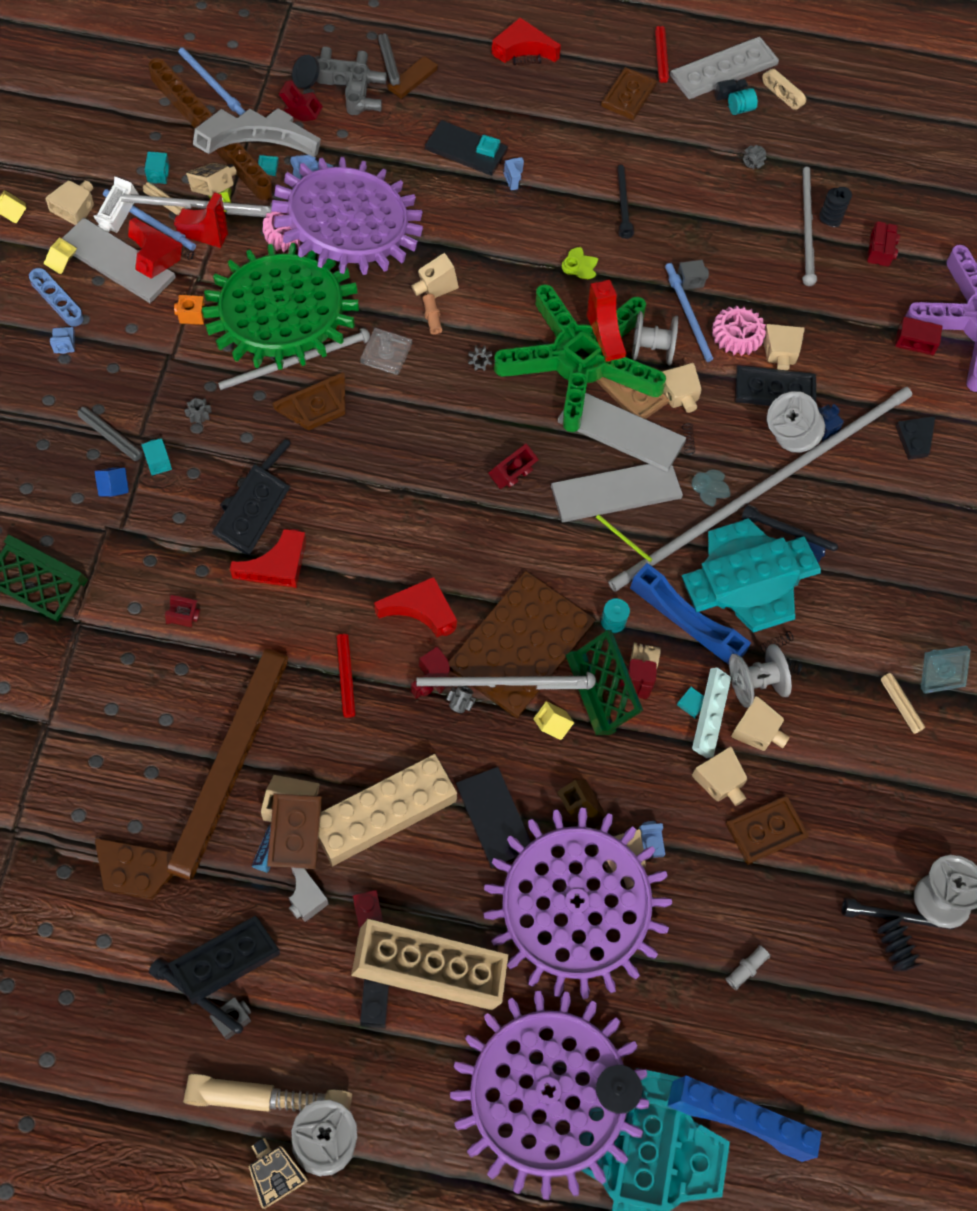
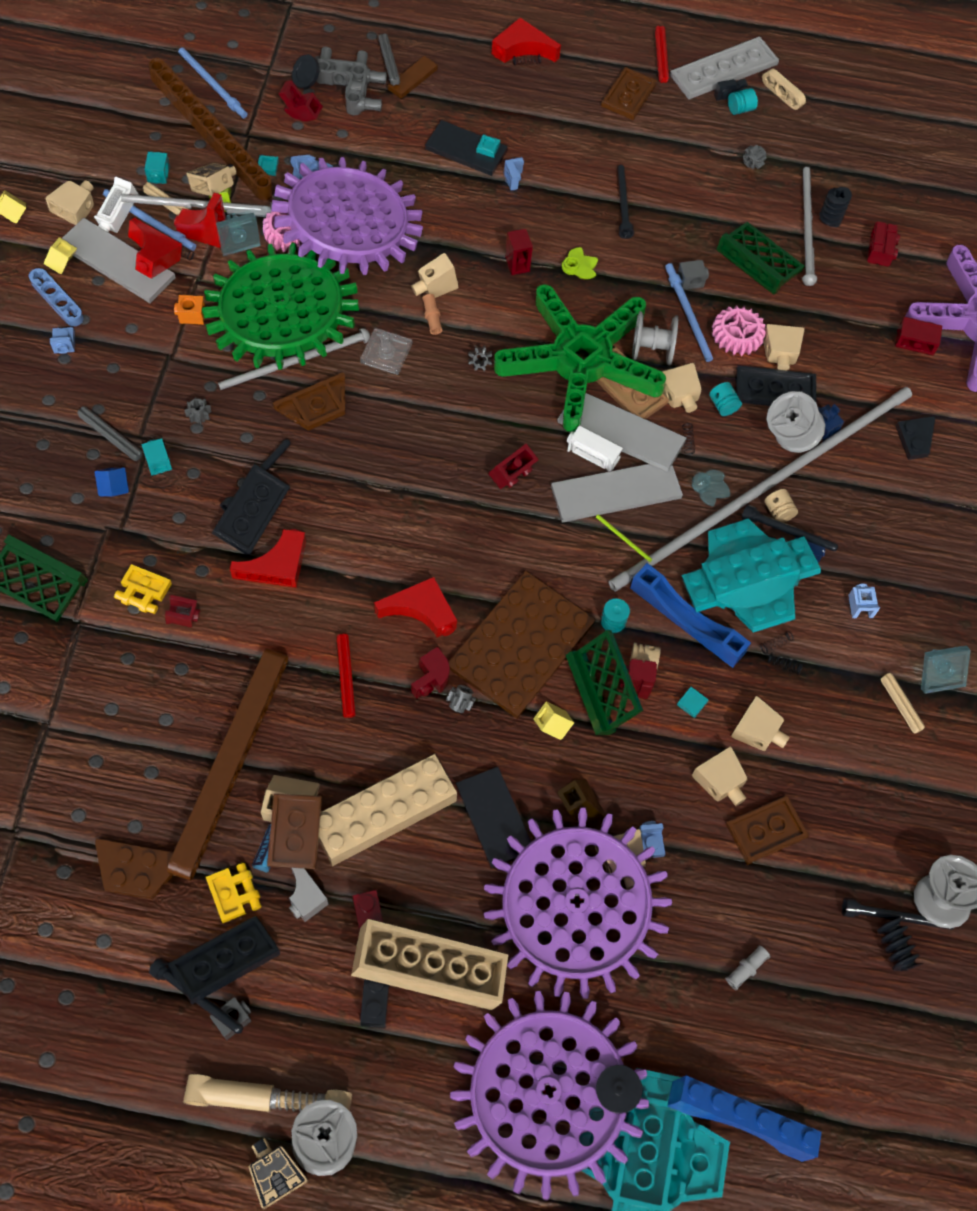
light grey arch [193,108,321,157] -> none
light grey bar [417,672,596,689] -> none
red arch [587,280,626,362] -> none
light aqua plate [692,668,731,758] -> none
light grey piece [729,644,792,708] -> none
none -> yellow plate [114,564,172,614]
none -> yellow plate [206,863,261,923]
none -> clear light blue tile [216,212,261,256]
none -> dark red brick [505,229,533,275]
none -> white window [567,425,623,472]
none -> teal piece [709,382,742,416]
none -> dark green fence [716,222,805,295]
none -> tan piece [764,489,798,523]
none -> light blue window [848,584,880,618]

